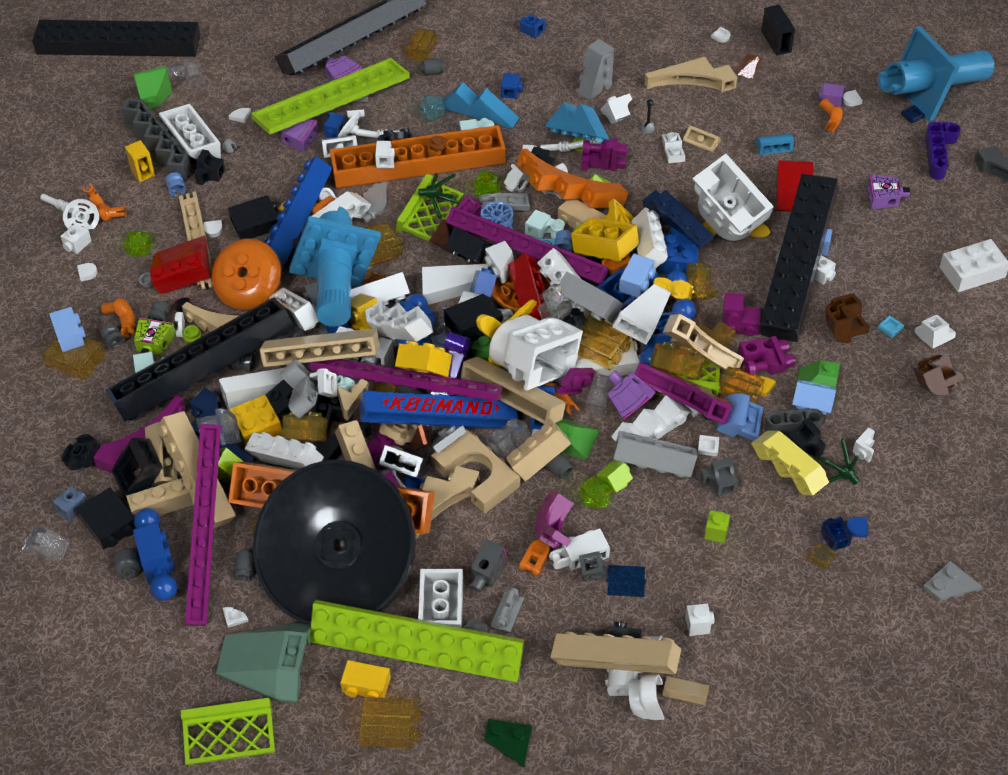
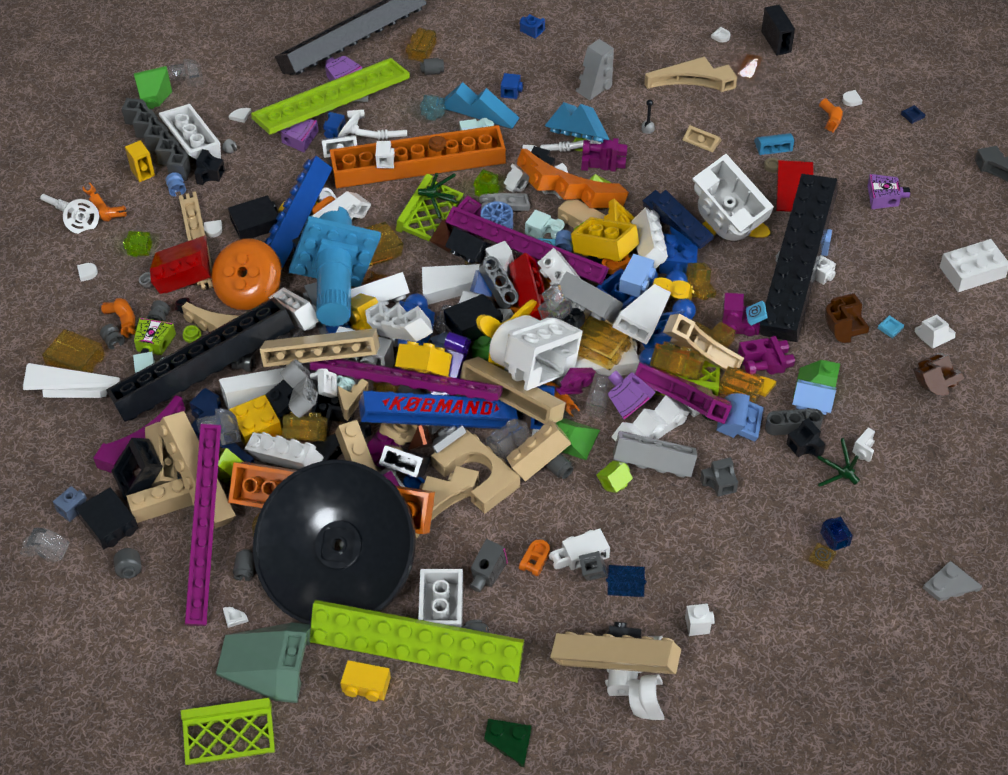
black brick [32,19,201,57] -> none
light blue brick [49,307,86,352] -> none
white brick [61,223,91,254] -> none
black plate [62,434,100,471] -> none
blue brick [133,508,177,601] -> none
white tile [175,312,185,337] -> none
clear yellow brick [359,697,421,749] -> none
light grey animal [361,181,388,224] -> none
black plate [378,128,412,141] -> none
light grey hinge [490,588,524,633] -> none
magenta arch [535,489,574,549] -> none
clear neon green brick [580,475,611,511] -> none
white brick [600,93,632,124] -> none
white slope [662,132,685,163] -> none
tan slope [663,676,710,705] -> none
white tile [698,435,719,456] -> none
lime brick [704,510,730,543] -> none
light yellow brick [751,431,829,496] -> none
medium lavender brick [818,83,844,107] -> none
blue tile [846,517,868,538] -> none
dark azure piece [878,26,995,122] -> none
dark purple beam [925,122,961,180] -> none
none -> white wedge [23,363,120,398]
none -> dark grey beam [479,256,518,309]
none -> medium azure tile [746,301,767,326]
none -> dark tan tile [764,158,779,173]

